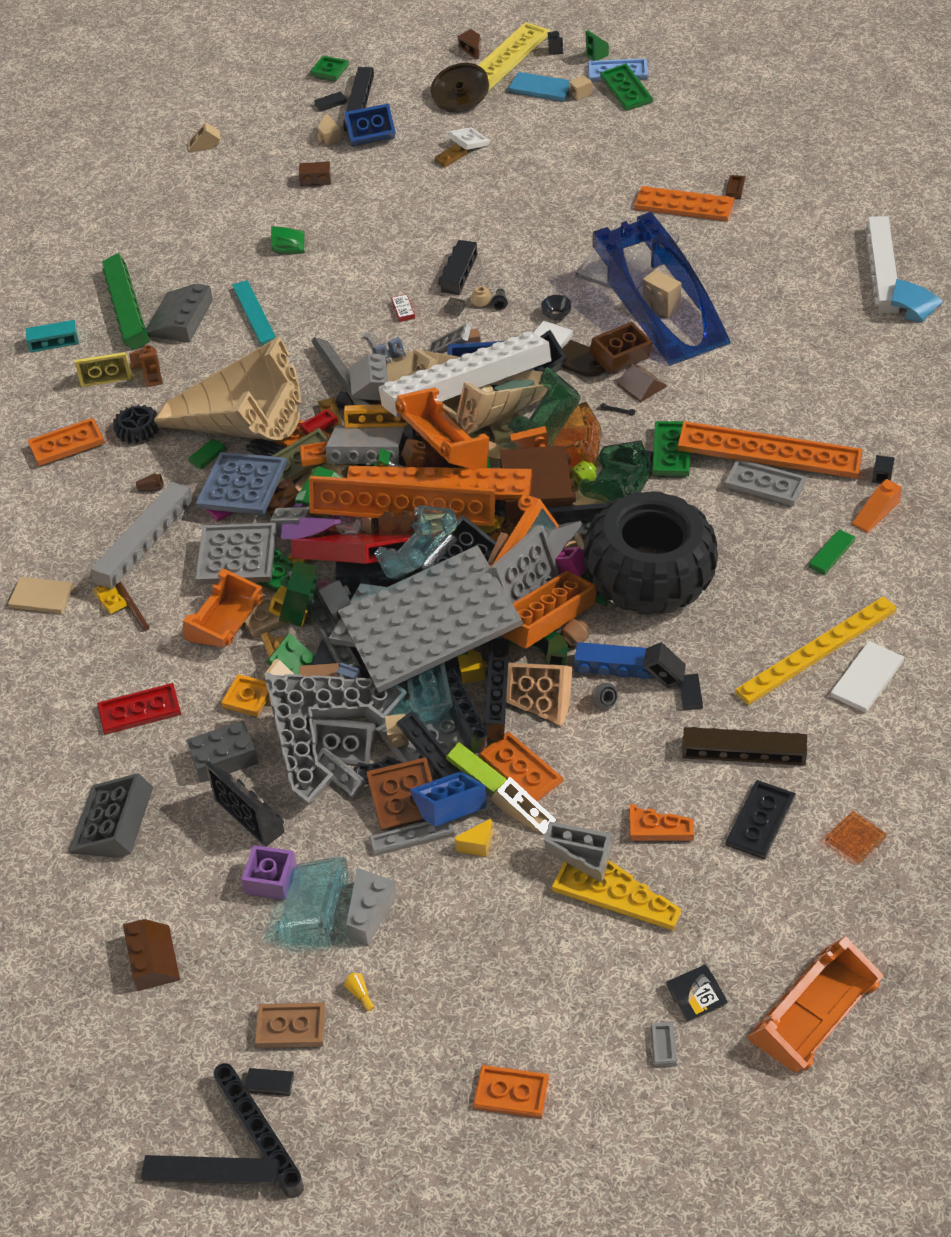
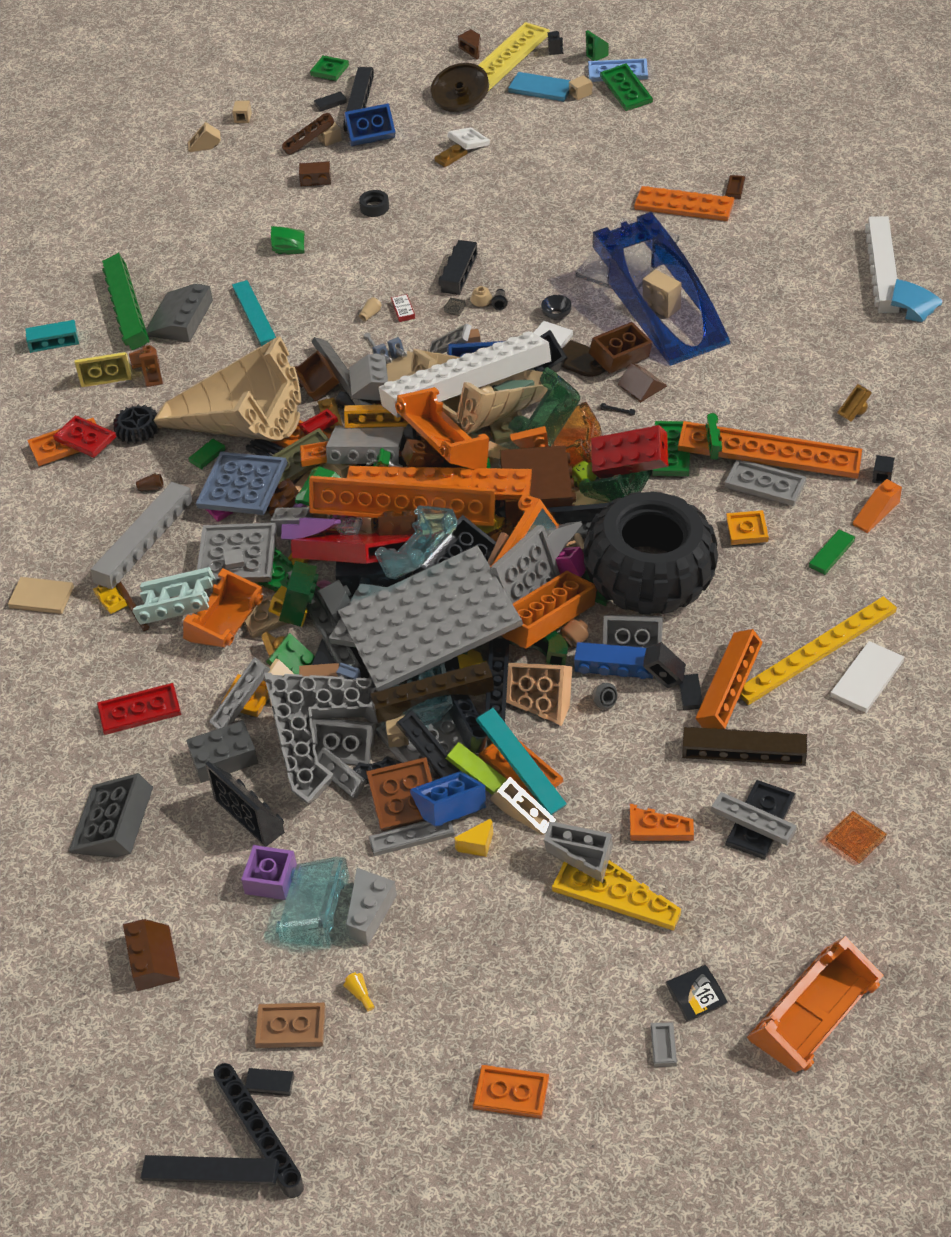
none -> red tile [53,415,116,458]
none -> light aqua fence [133,567,217,624]
none -> light grey tile [209,657,270,729]
none -> light grey tile [223,548,245,569]
none -> tan brick [232,101,252,123]
none -> reddish brown beam [282,113,334,155]
none -> reddish brown container [293,350,340,401]
none -> black tyre [359,190,389,217]
none -> tan cone [359,297,382,321]
none -> dark brown arch [370,661,494,723]
none -> teal tile [476,708,567,816]
none -> red brick [591,425,668,479]
none -> light grey slope [603,615,663,648]
none -> orange brick [695,629,763,729]
none -> green hinge [706,413,722,459]
none -> light grey plate [711,792,797,846]
none -> light orange plate [726,510,769,545]
none -> pearl gold tile [837,384,872,422]

